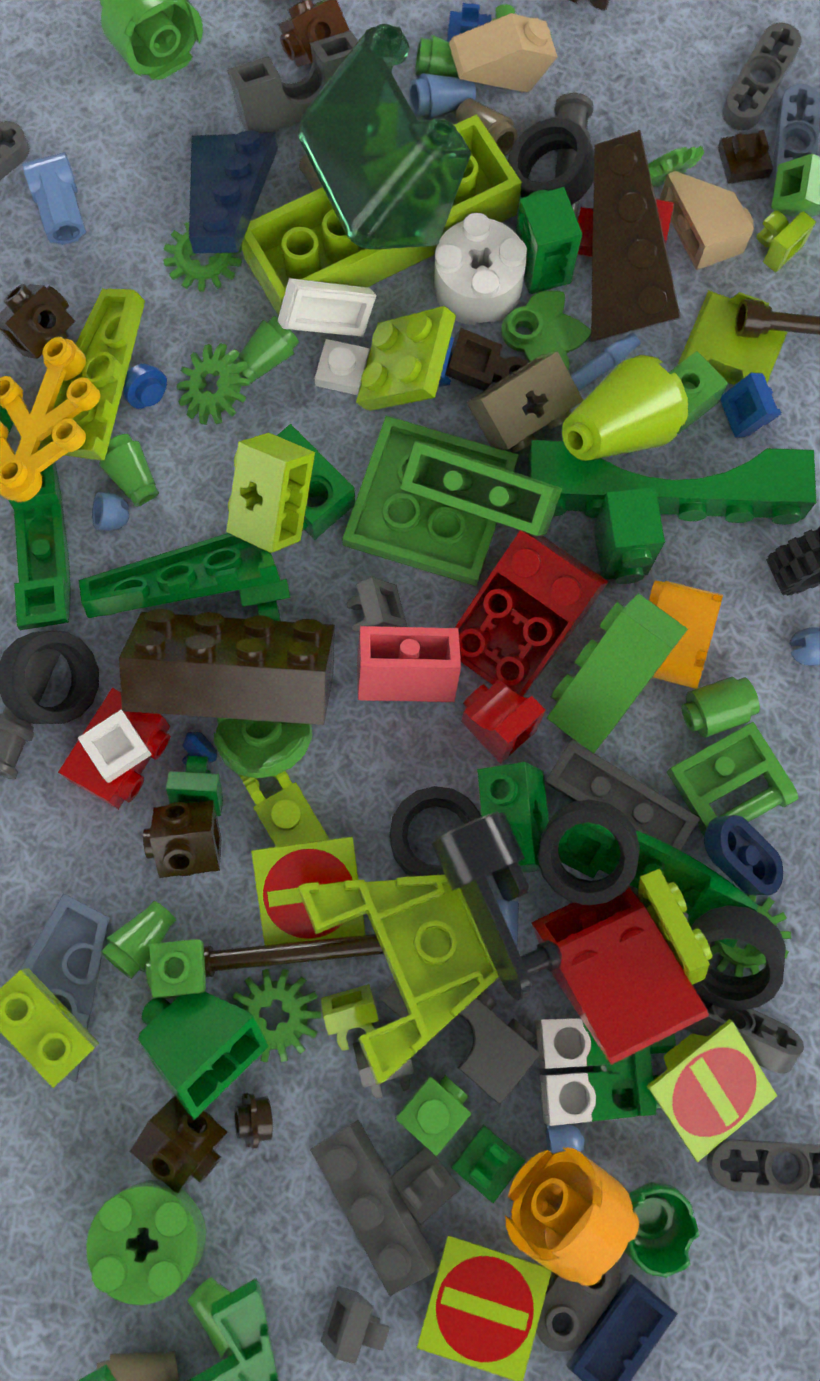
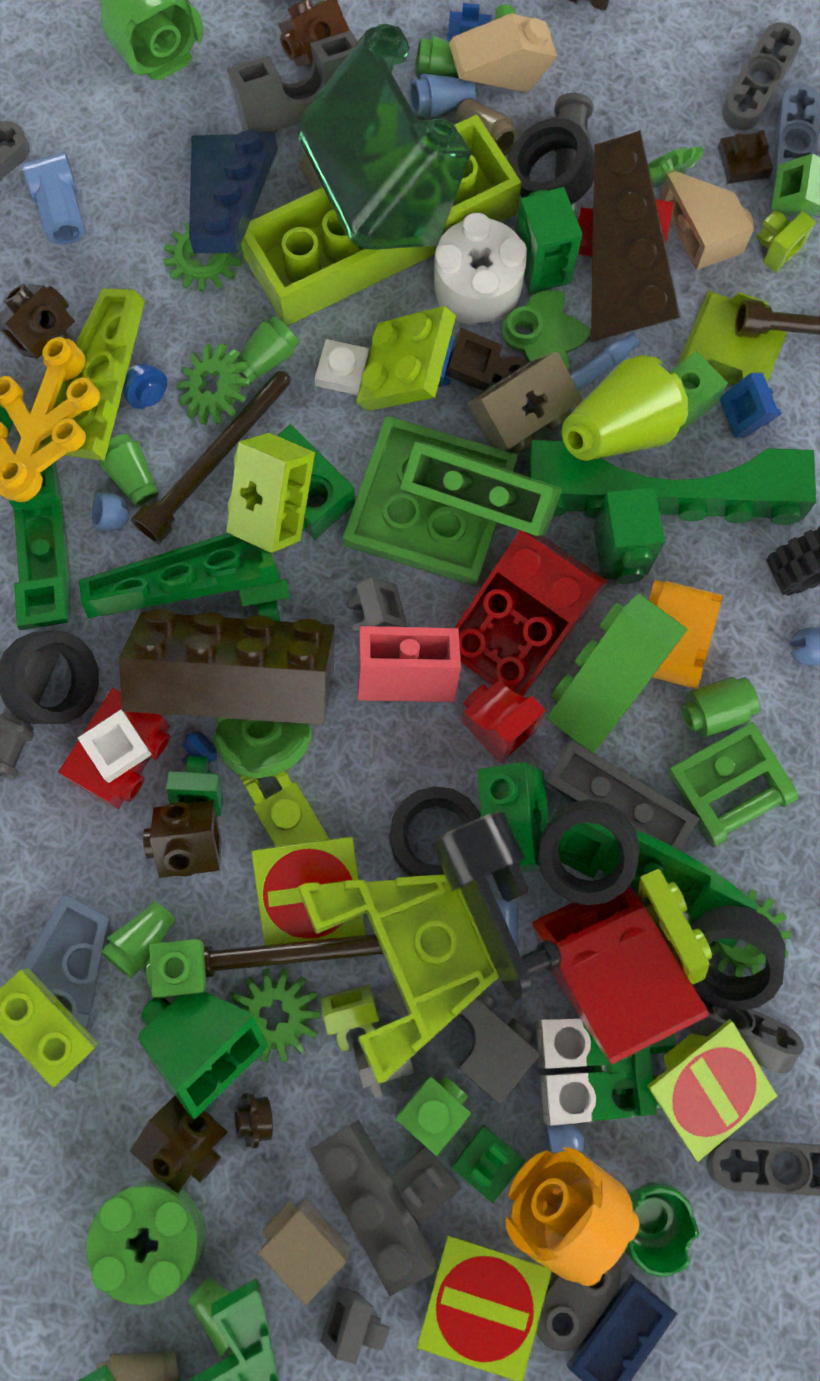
white tile [277,278,376,337] -> none
dark blue plate [704,815,783,896] -> none
none -> dark brown piece [131,371,291,544]
none -> dark tan brick [258,1198,351,1306]

